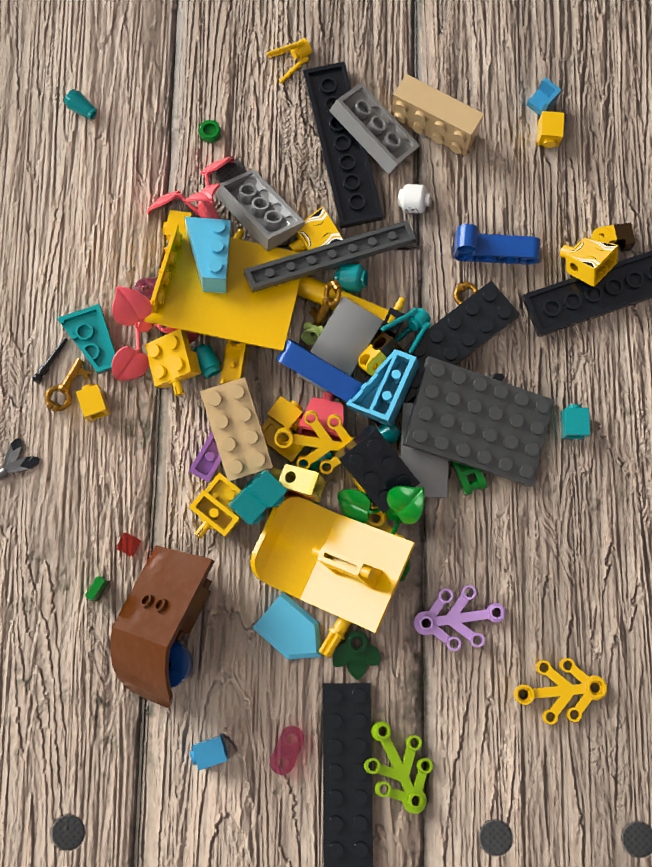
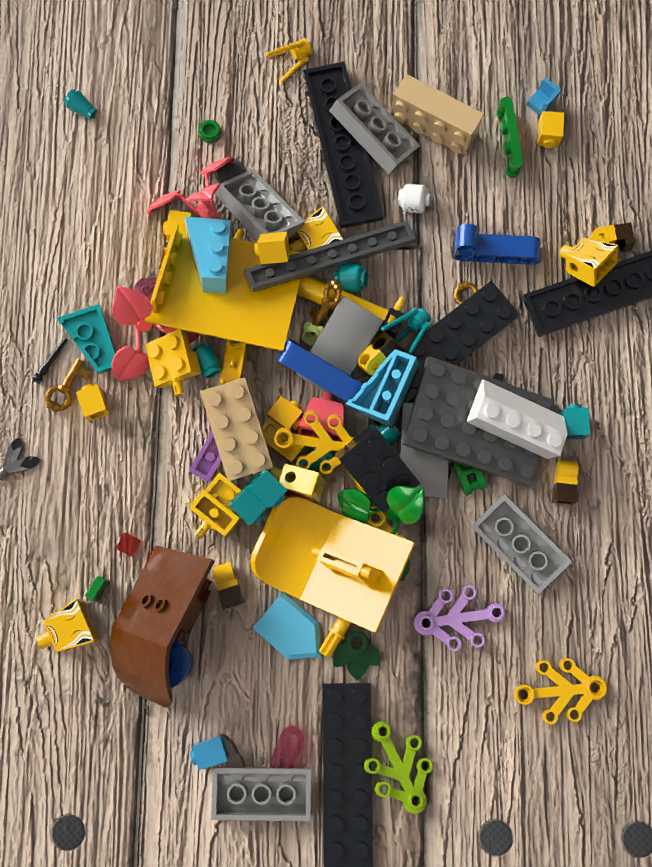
none -> yellow torso [36,599,99,652]
none -> light grey slope [211,767,311,821]
none -> leg [212,561,245,609]
none -> yellow brick [255,232,291,264]
none -> white slope [466,379,568,459]
none -> light grey slope [471,493,573,594]
none -> green plate [496,97,523,178]
none -> leg [552,460,579,505]

